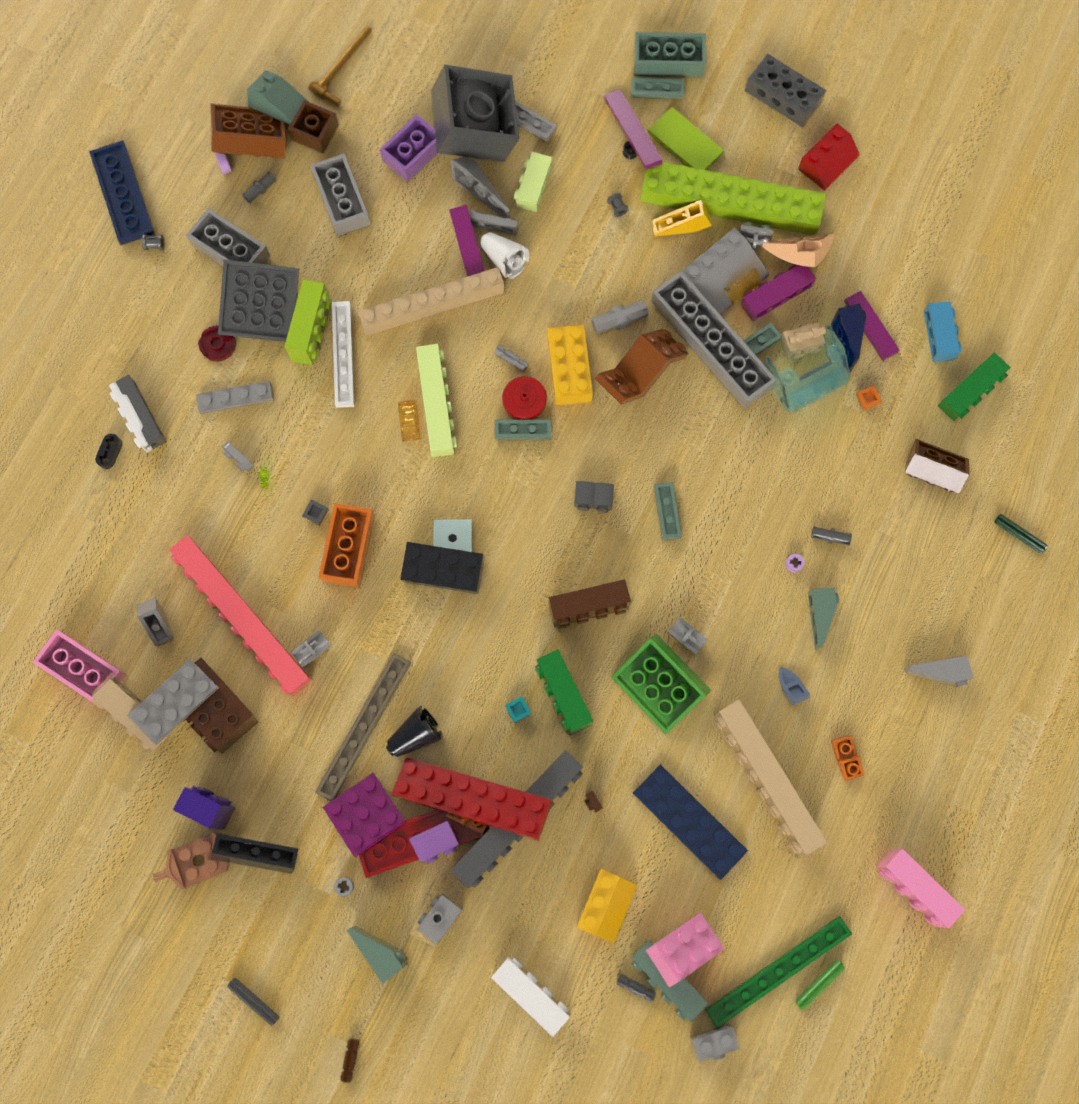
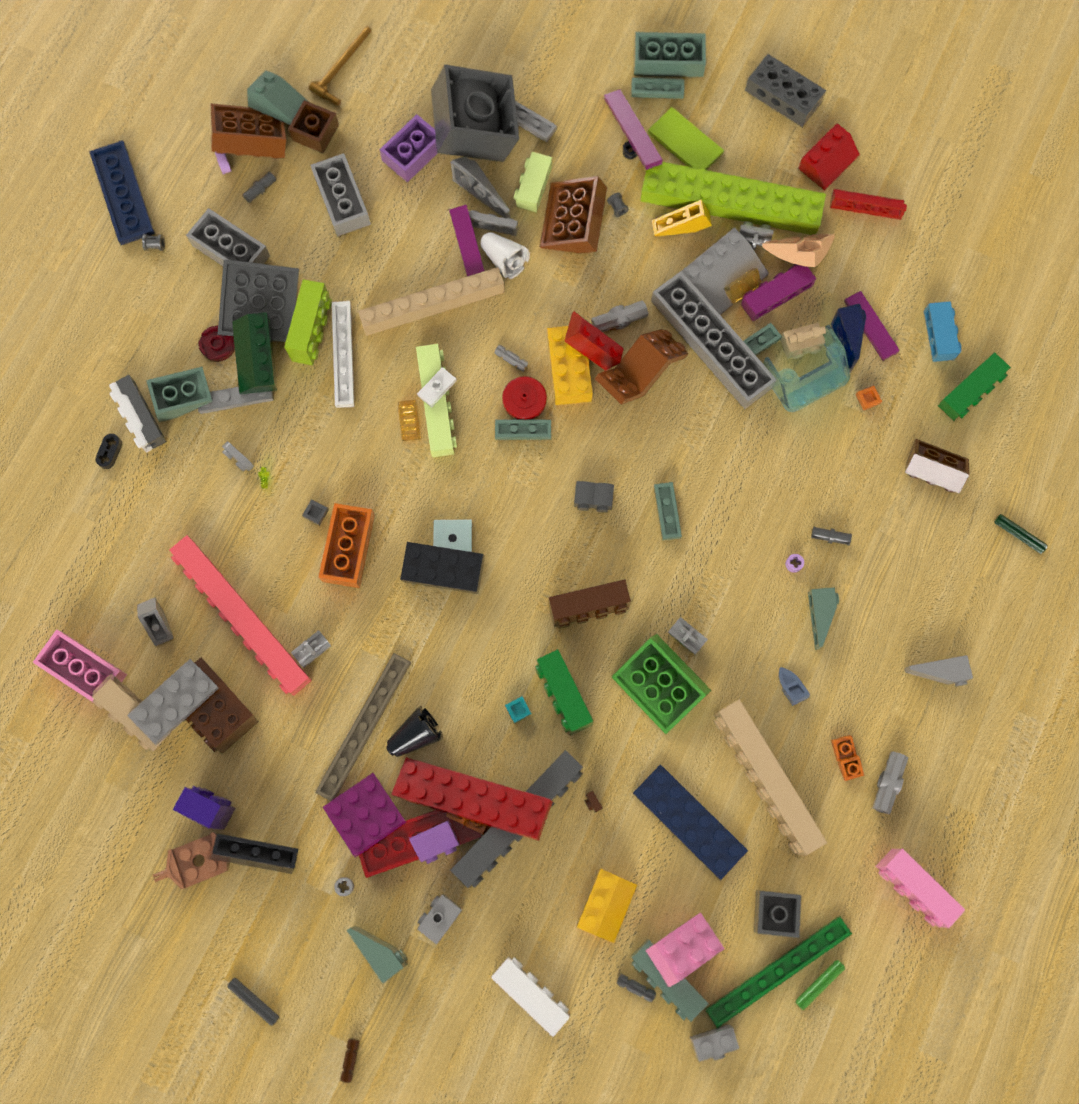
none -> sand green slope [146,367,212,422]
none -> dark green slope [232,312,277,394]
none -> white plate [417,367,457,408]
none -> dark orange slope [539,176,607,253]
none -> red slope [564,311,624,371]
none -> dark grey brick [754,890,801,938]
none -> red fence [830,189,907,220]
none -> light grey piece [872,751,909,815]

